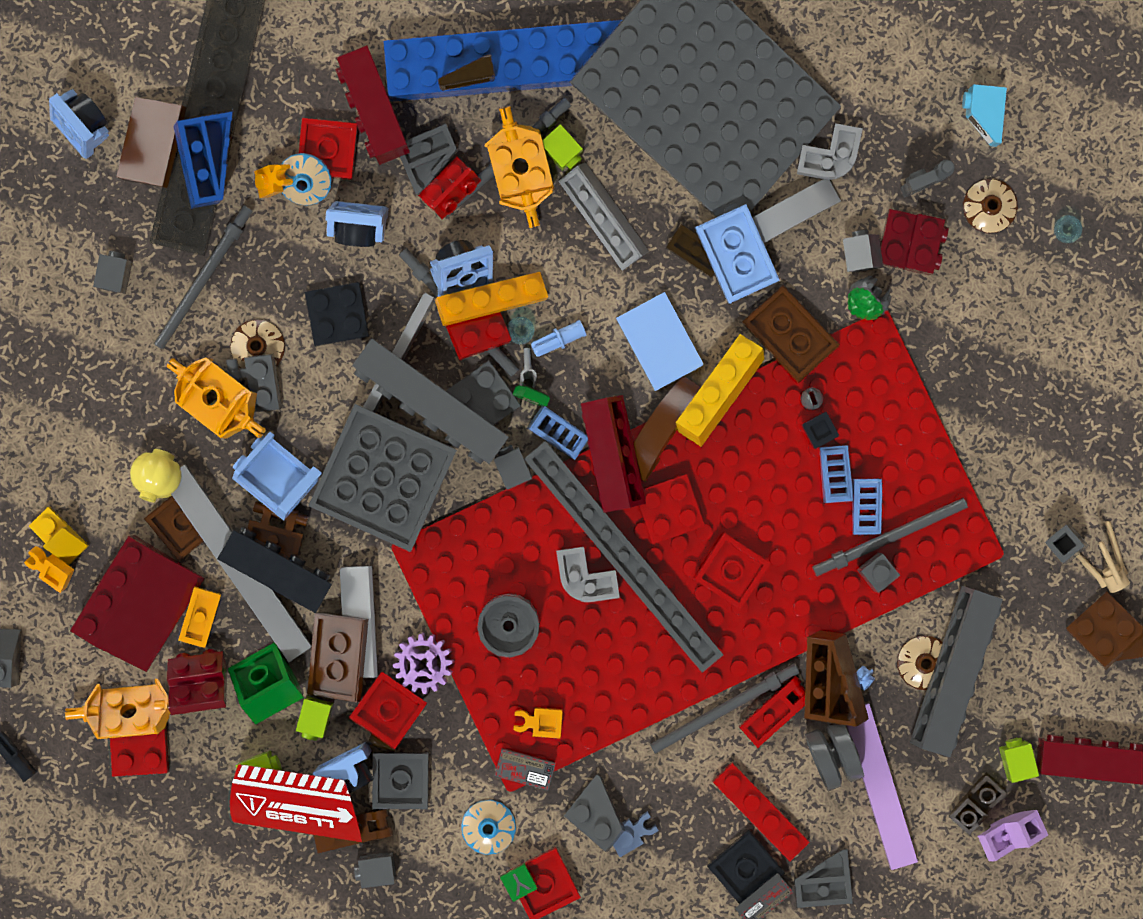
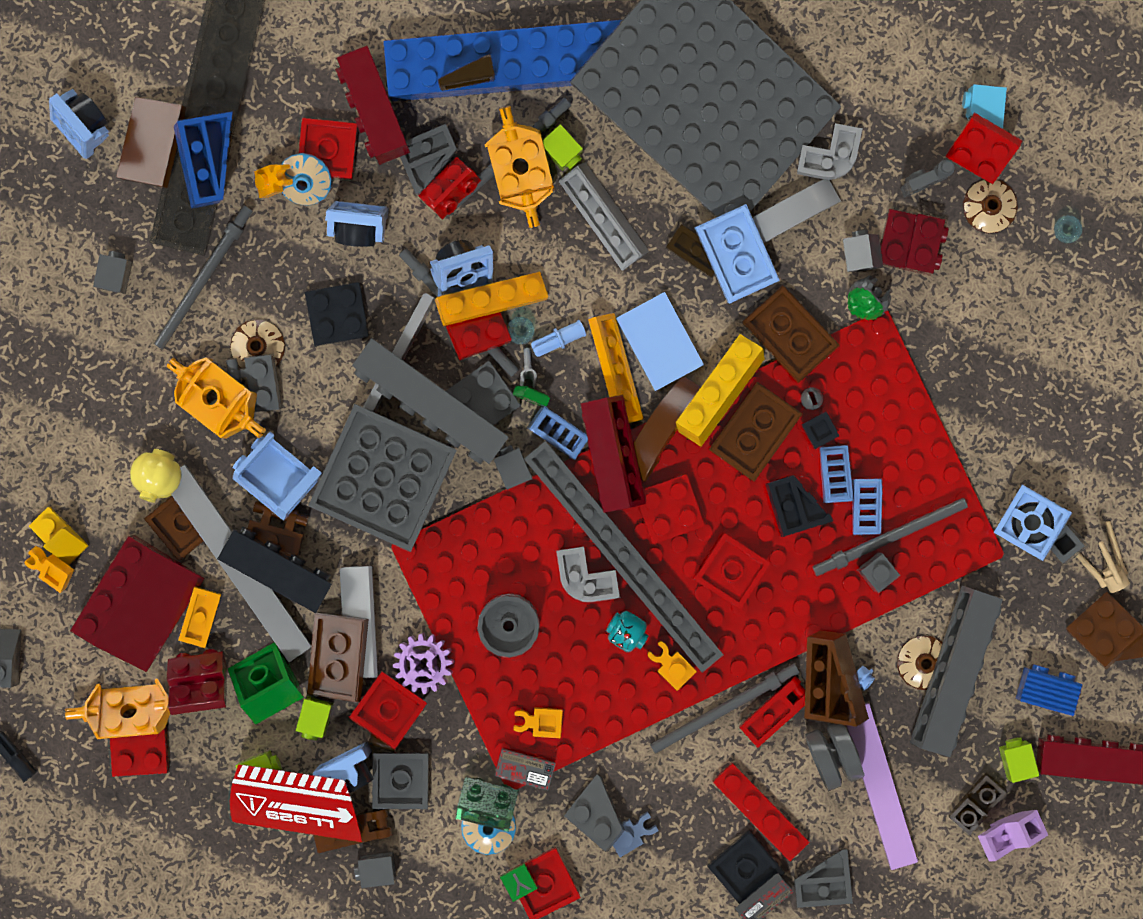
none -> clear green brick [455,777,519,832]
none -> light orange plate [588,313,644,423]
none -> teal head [606,611,649,652]
none -> light orange plate [647,641,697,691]
none -> reddish brown tile [709,382,802,482]
none -> black wing [765,475,833,537]
none -> red plate [945,112,1022,184]
none -> light blue piece [994,485,1072,561]
none -> blue brick [1015,664,1082,716]

